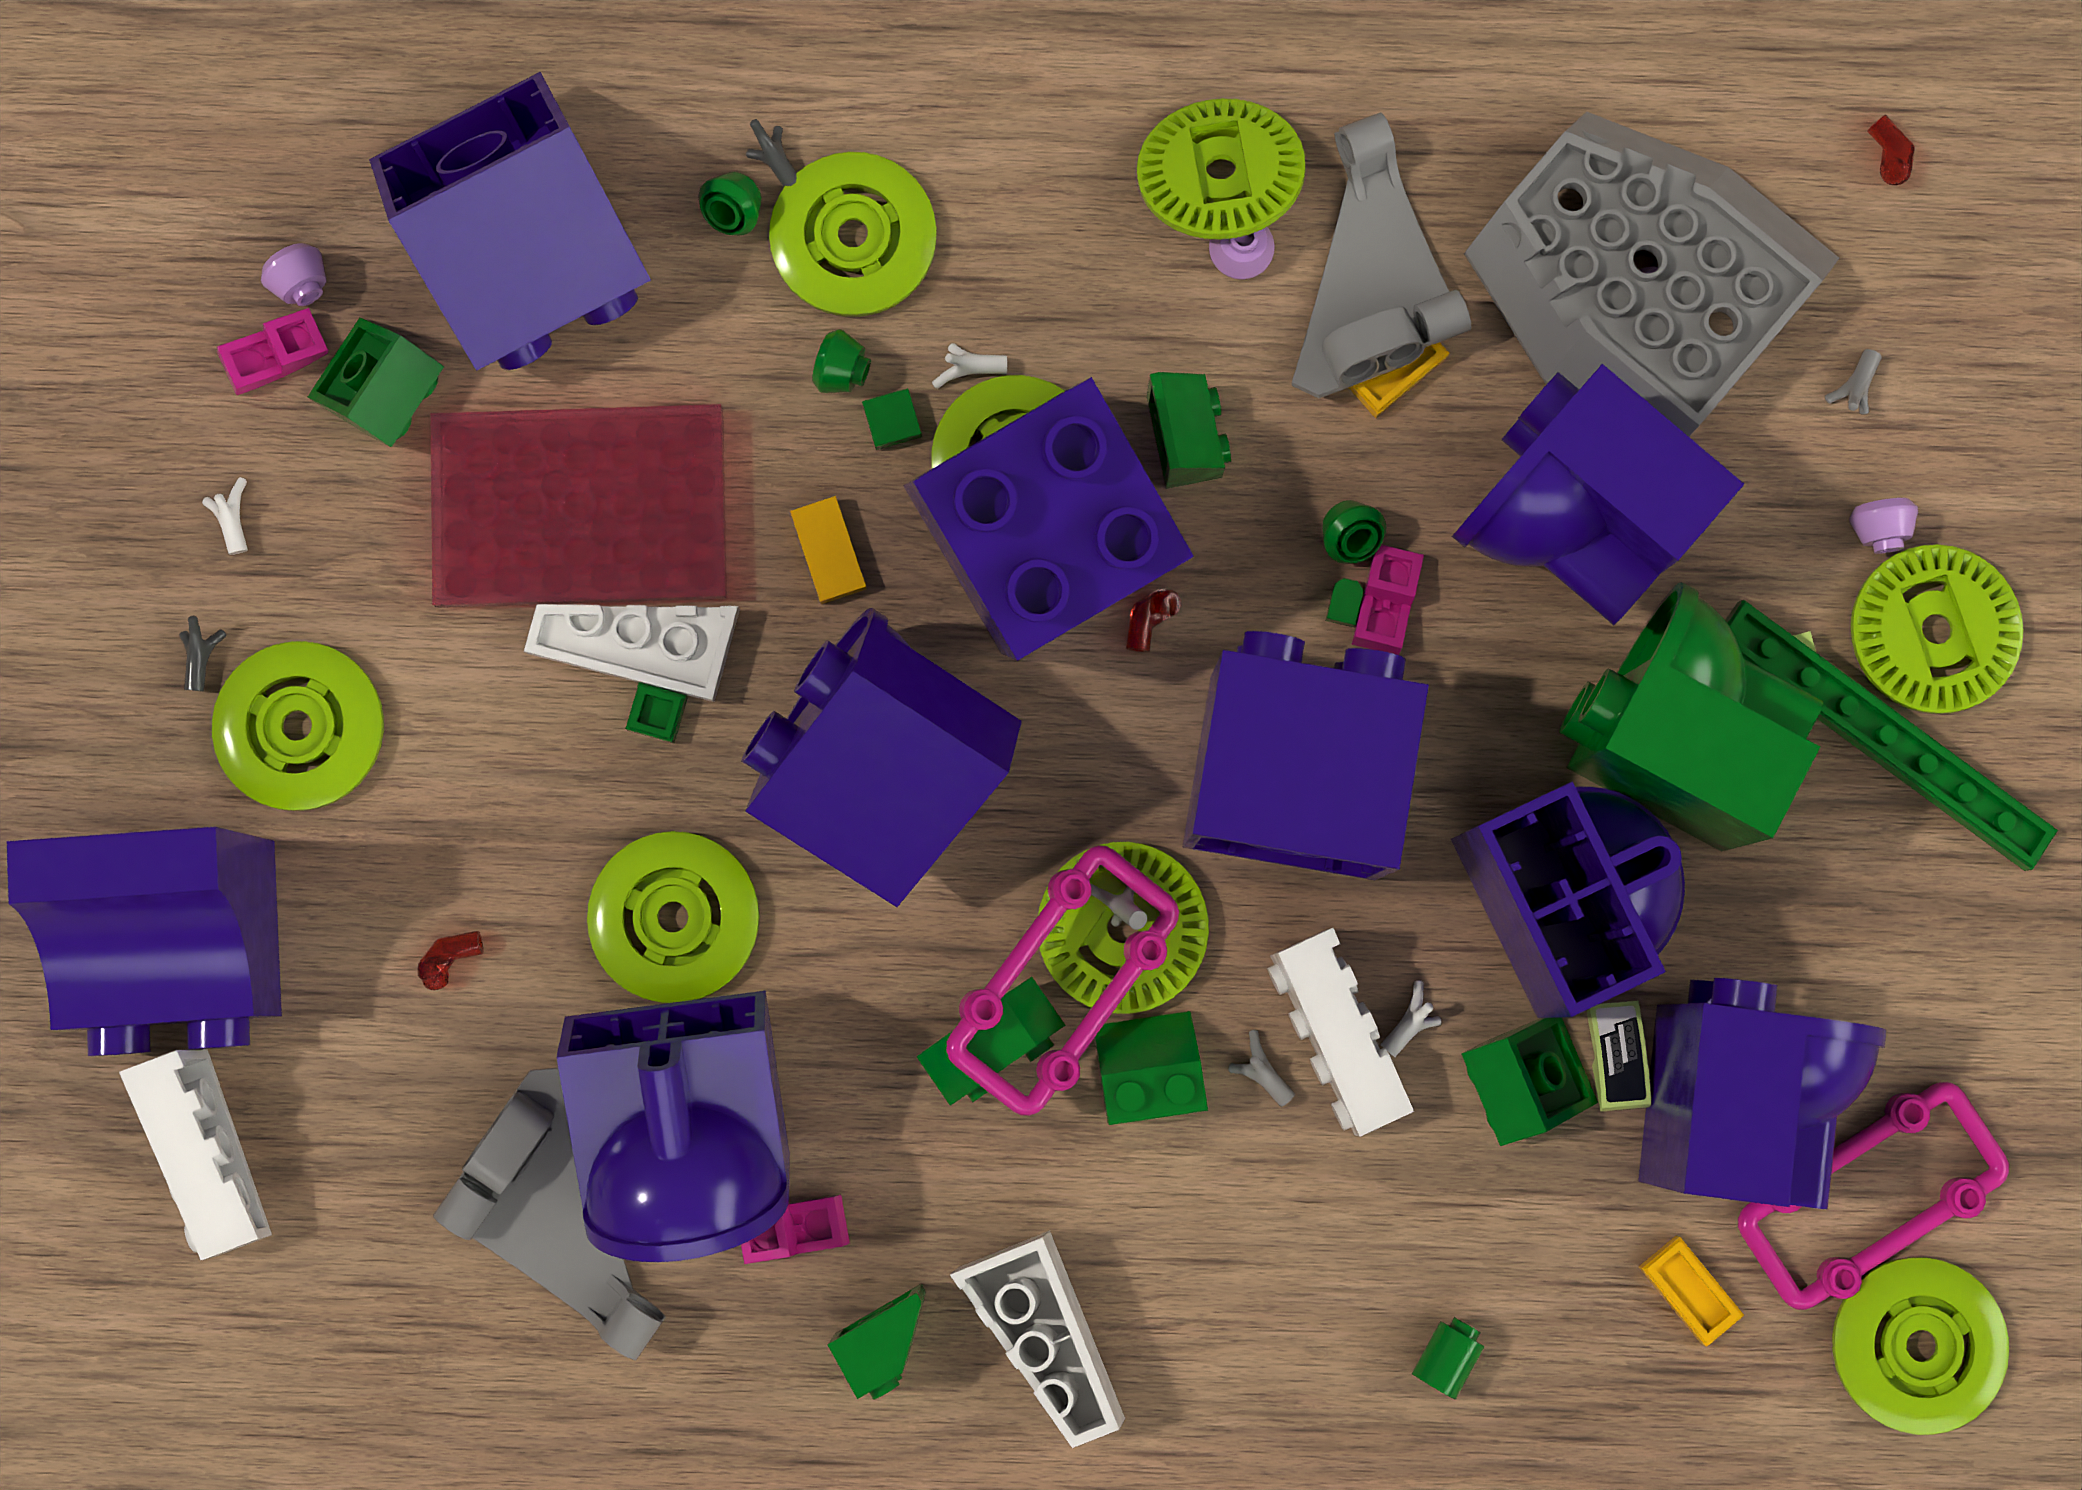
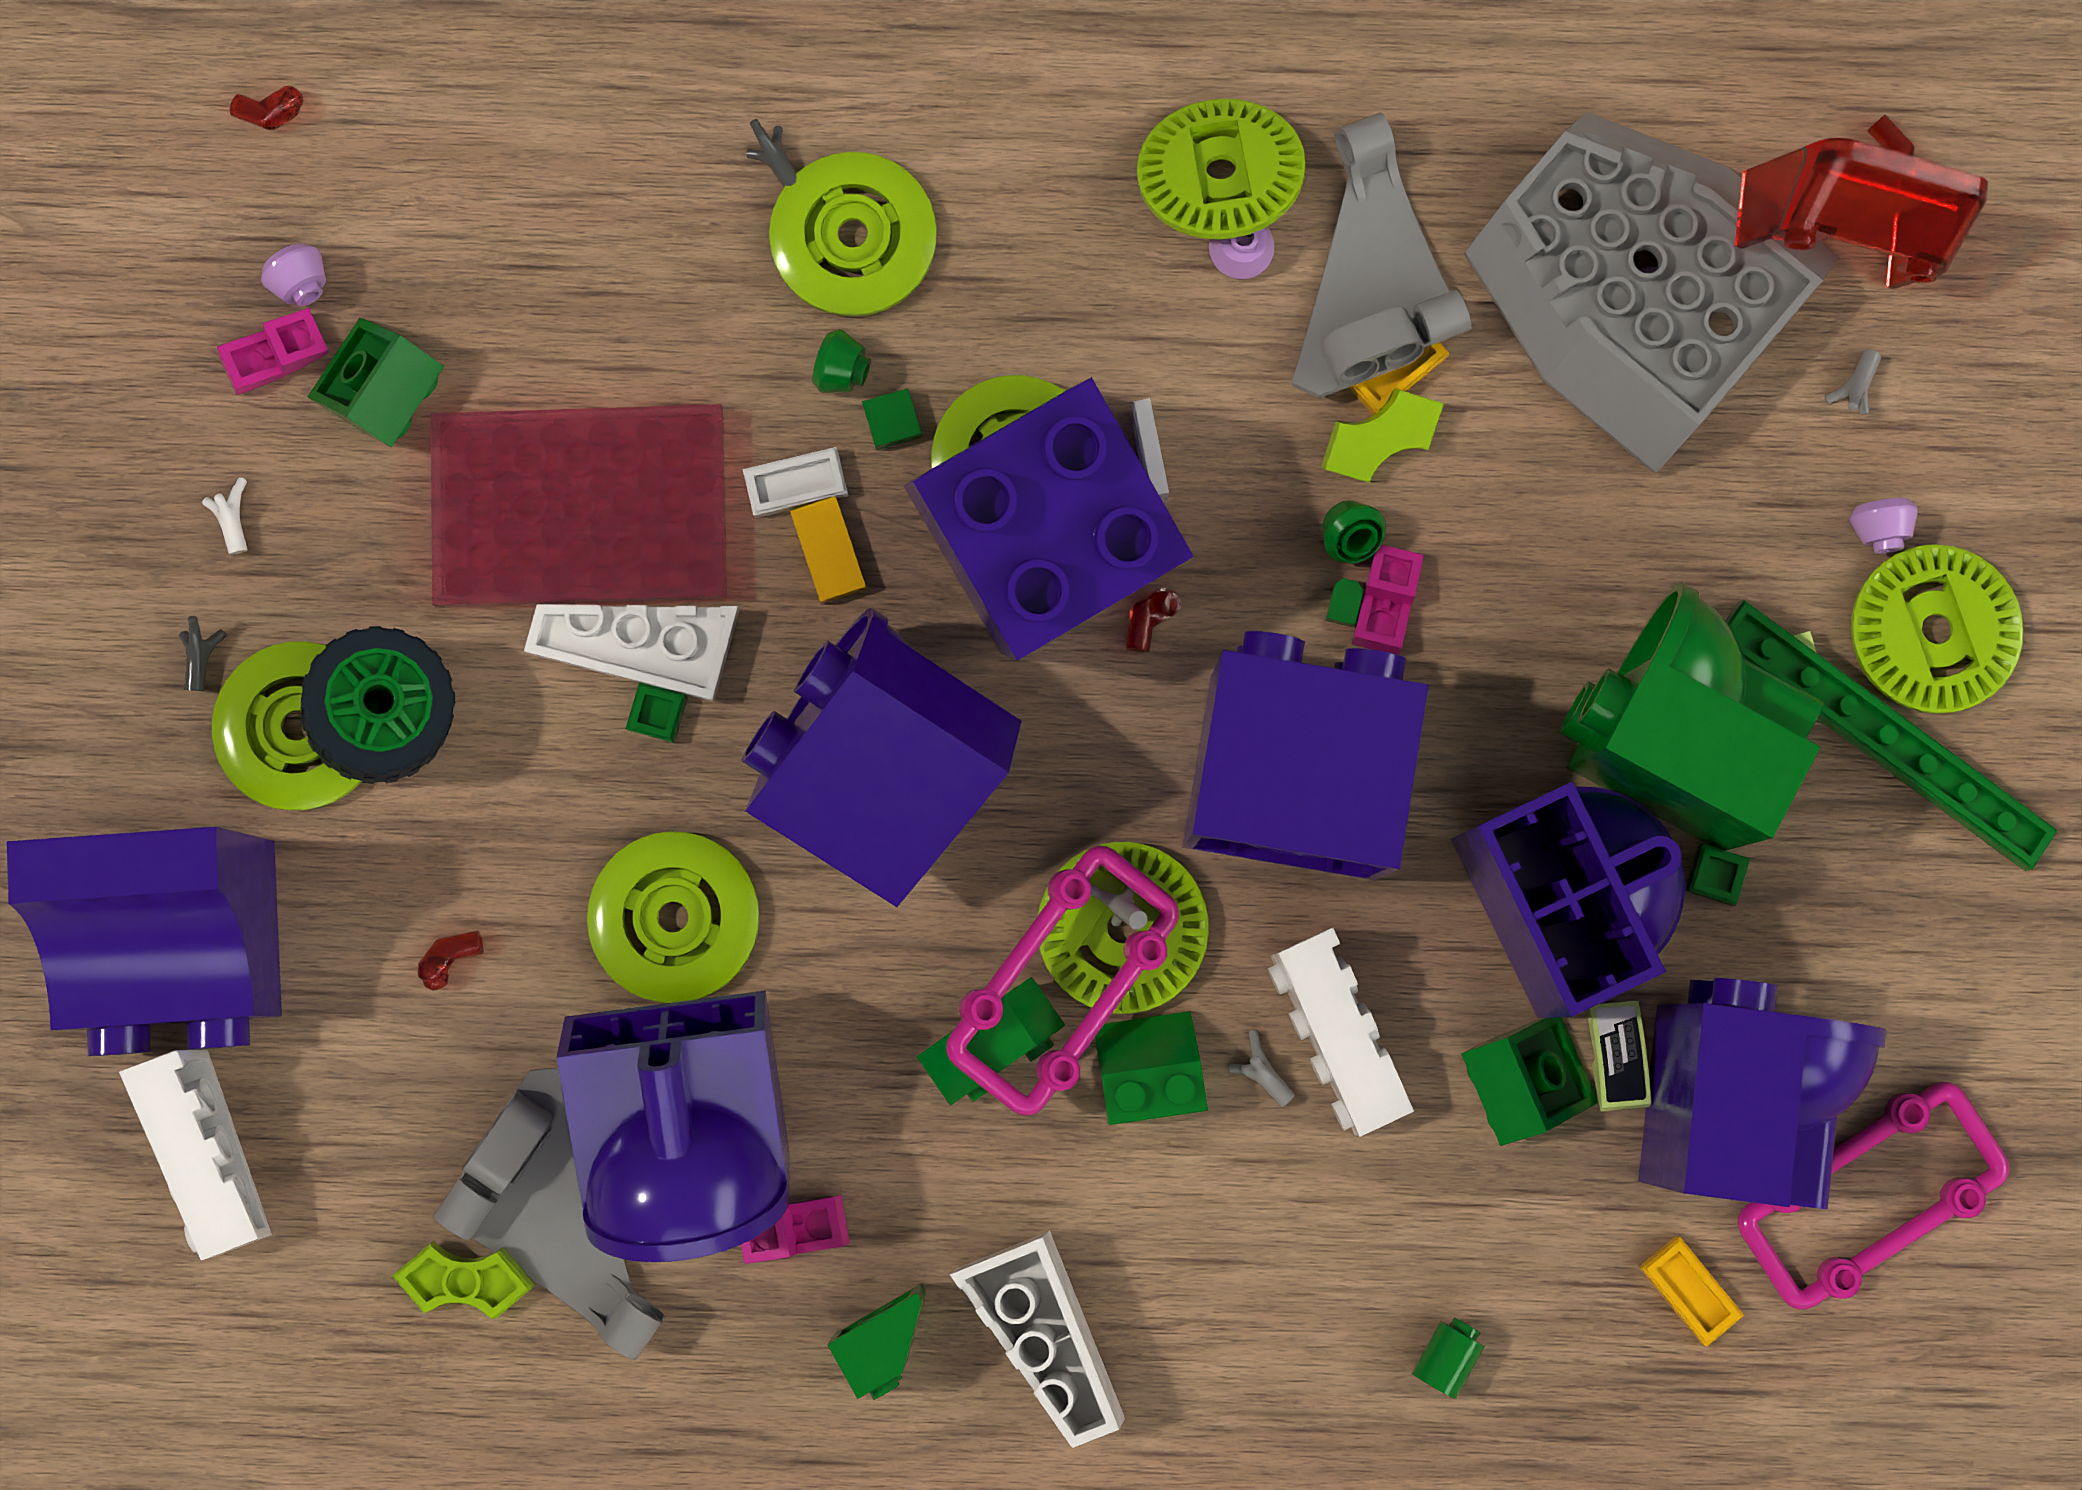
dark purple brick [369,72,651,371] -> none
green cone [698,172,762,236] -> none
white bar [932,343,1007,389] -> none
green slope [1146,372,1231,489] -> none
white bar [1380,980,1441,1057] -> none
dark purple piece [1452,364,1744,626] -> none
lime piece [1832,1257,2009,1435] -> none
none -> clear red arm [230,85,304,130]
none -> wheel [301,626,456,784]
none -> lime tile [392,1241,535,1320]
none -> white tile [743,447,849,519]
none -> white tile [1130,398,1169,502]
none -> lime tile [1321,388,1444,483]
none -> green tile [1686,844,1750,906]
none -> clear red windscreen [1734,138,1988,289]

